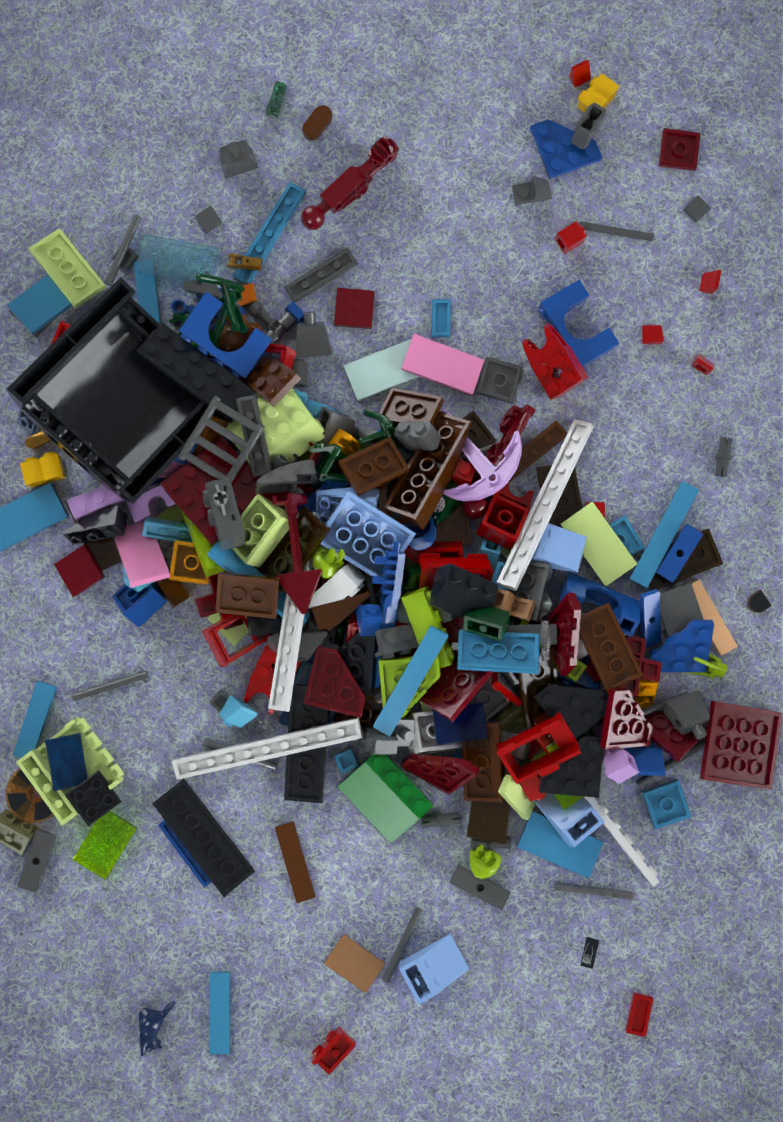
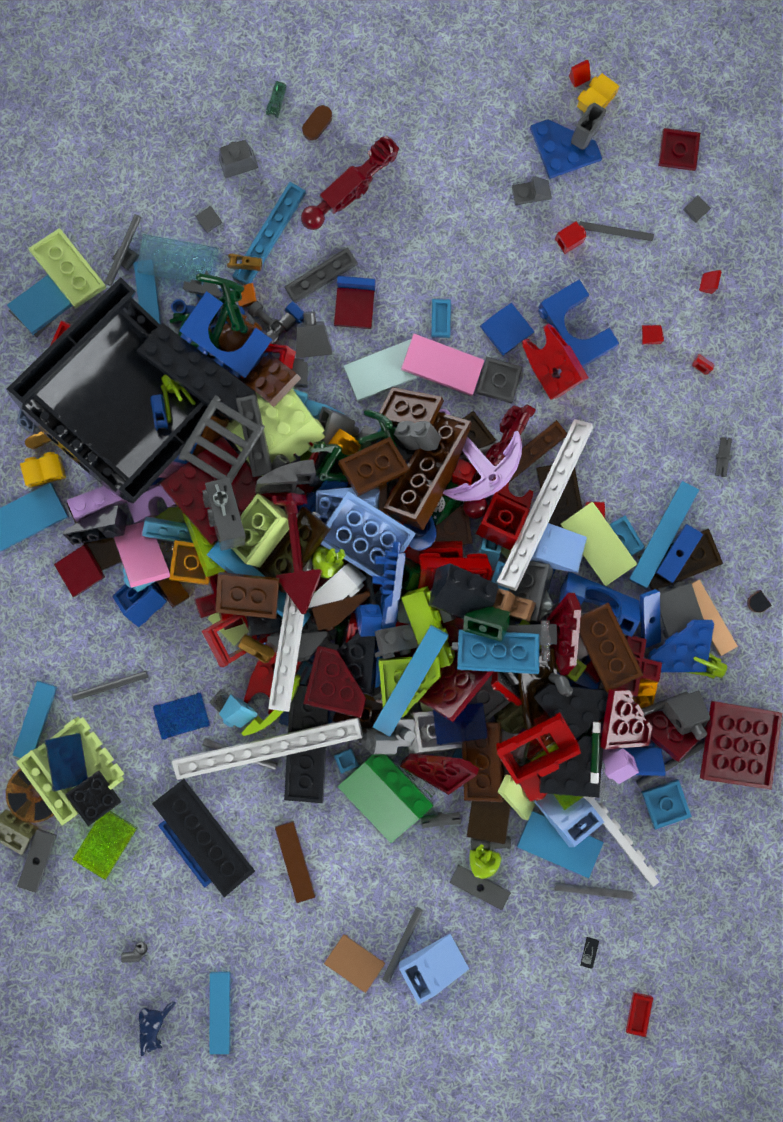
red bracket [311,1026,356,1075] -> none
none -> dark grey arm [121,942,148,963]
none -> blue bar [150,394,168,431]
none -> clear blue piece [153,692,210,740]
none -> lime plant [161,375,195,423]
none -> pearl gold bar [237,634,275,663]
none -> lime slope [241,674,301,736]
none -> blue tile [337,276,376,291]
none -> blue slope [480,303,535,356]
none -> dark grey arm [549,673,573,697]
none -> dark green bar [590,722,601,784]

